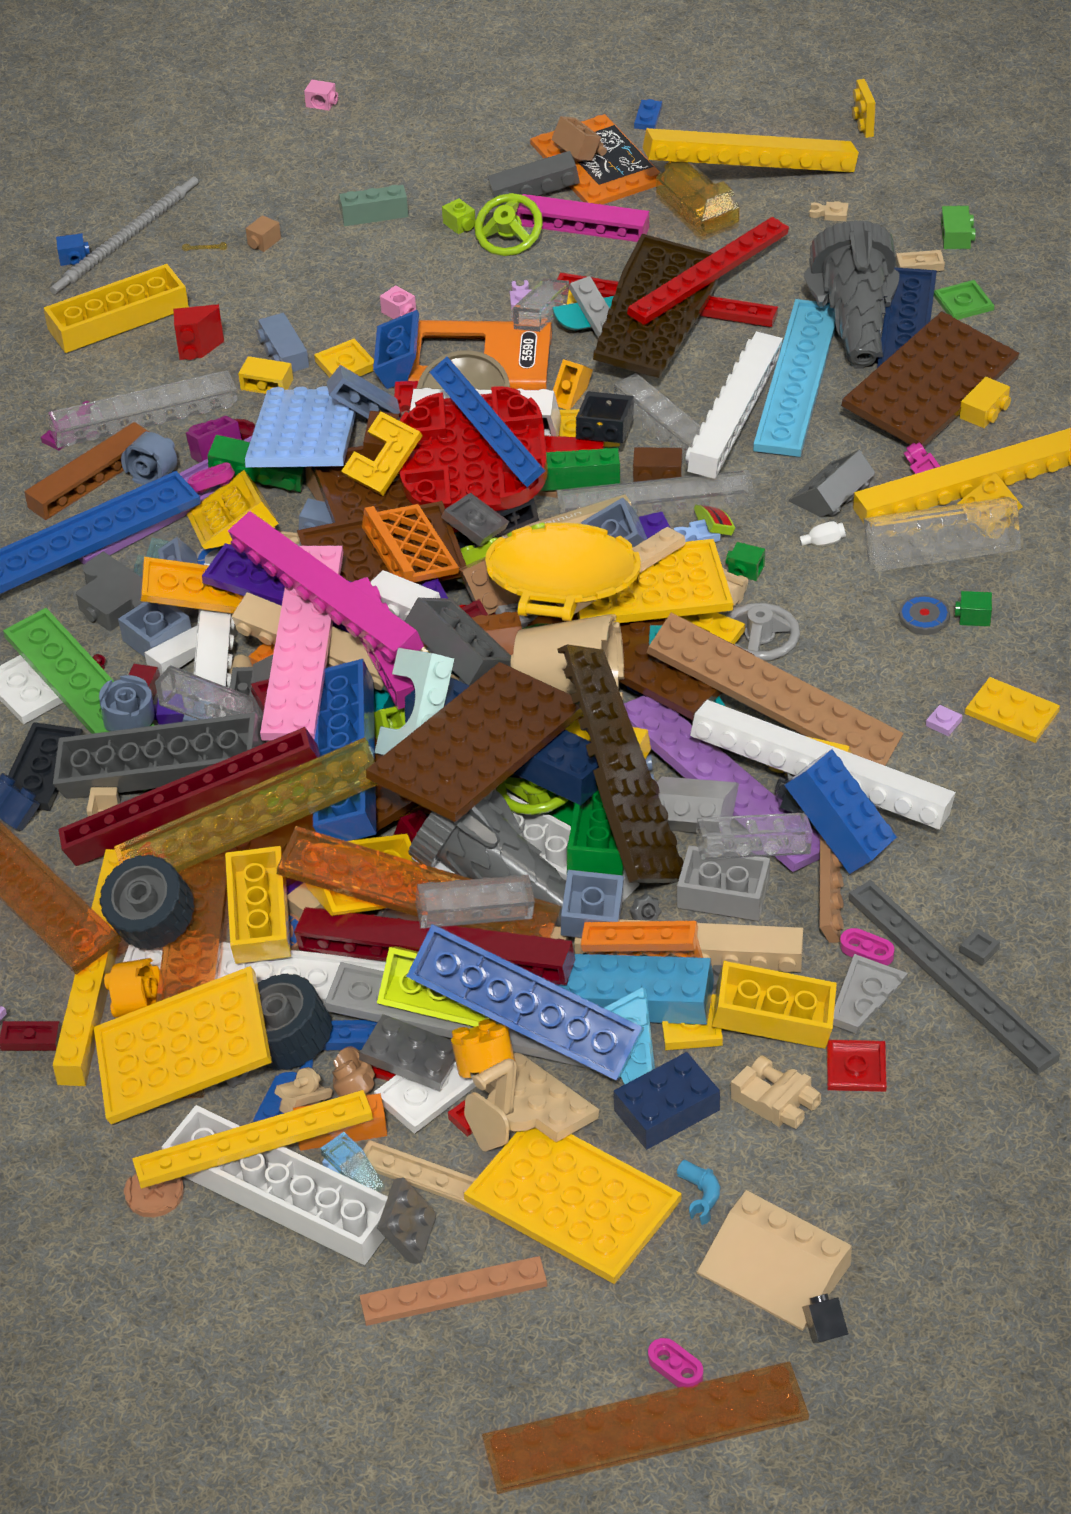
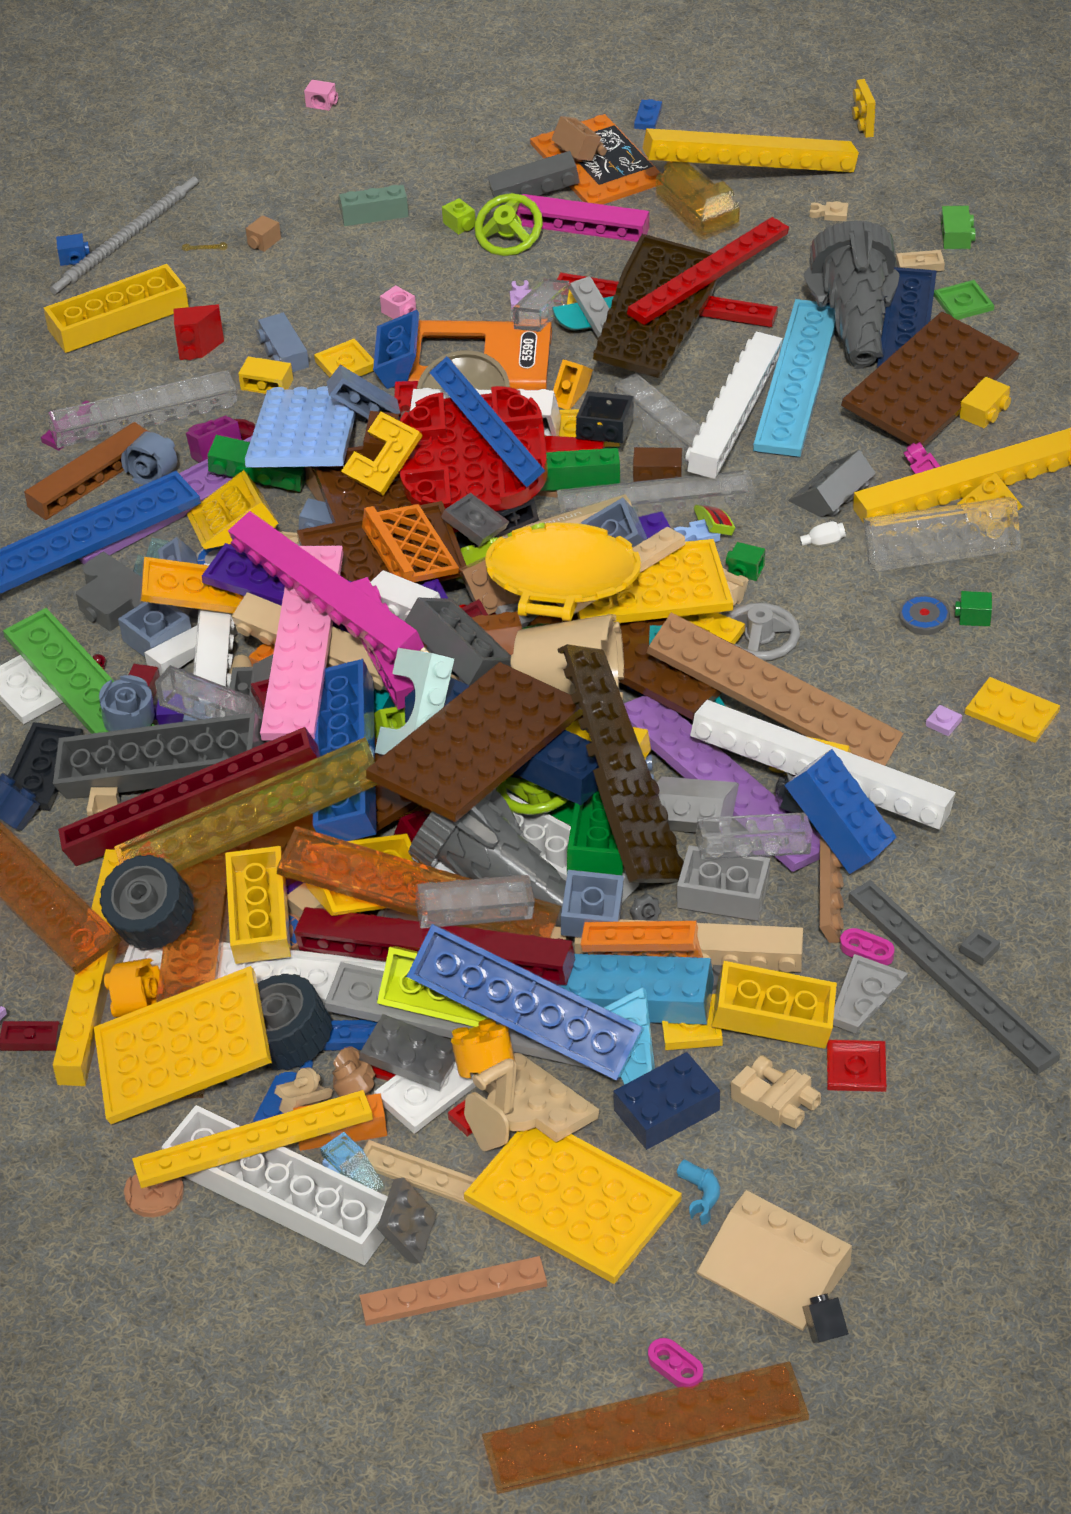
dark pink plate [188,463,235,493] -> none

